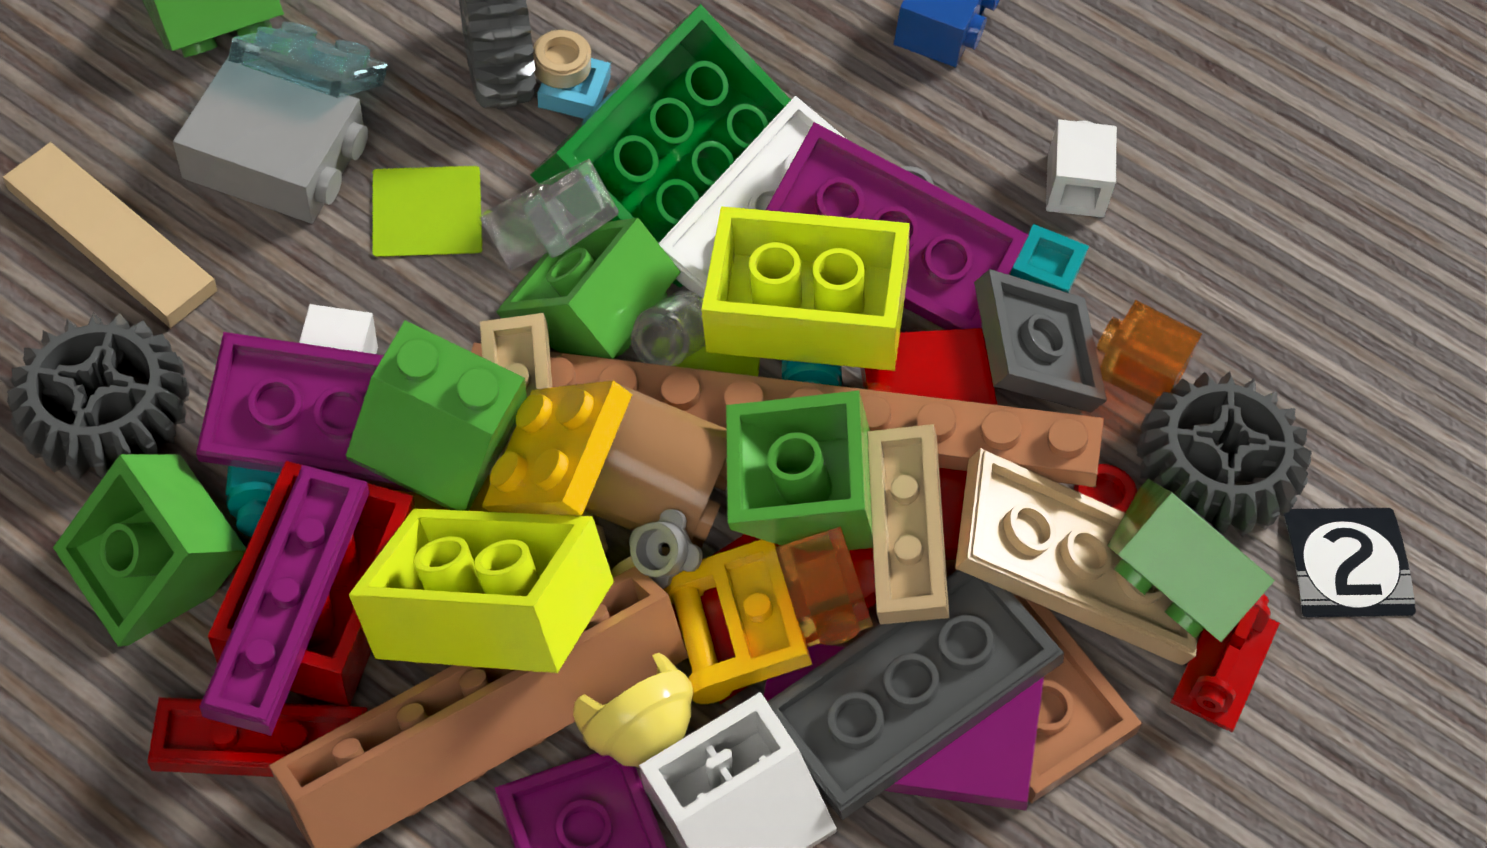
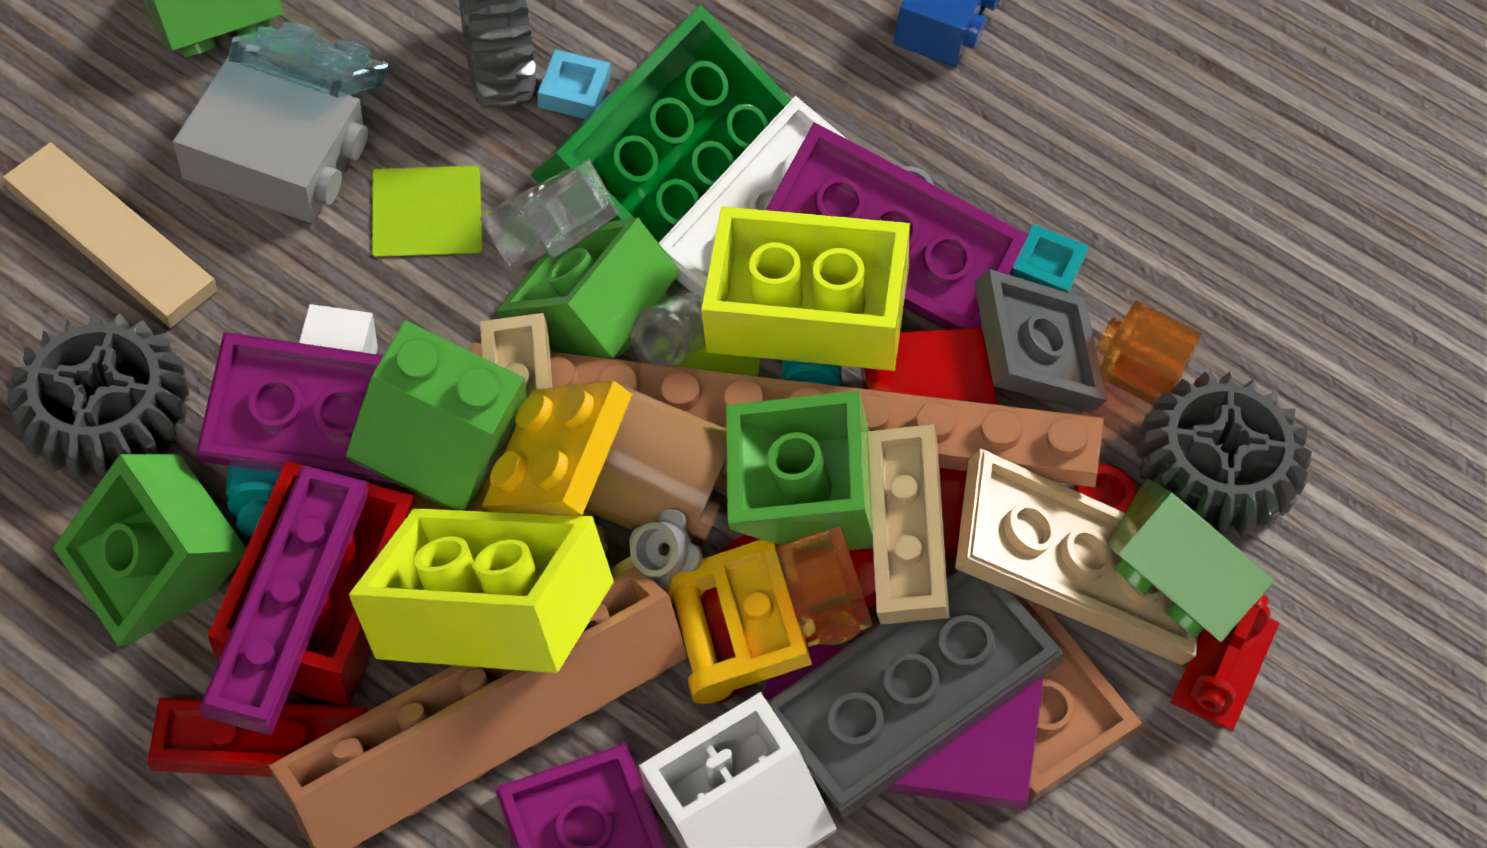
tan tile [533,30,591,89] -> none
light yellow hat [573,653,693,768] -> none
white brick [1046,119,1117,218] -> none
sticker [1284,508,1416,617] -> none

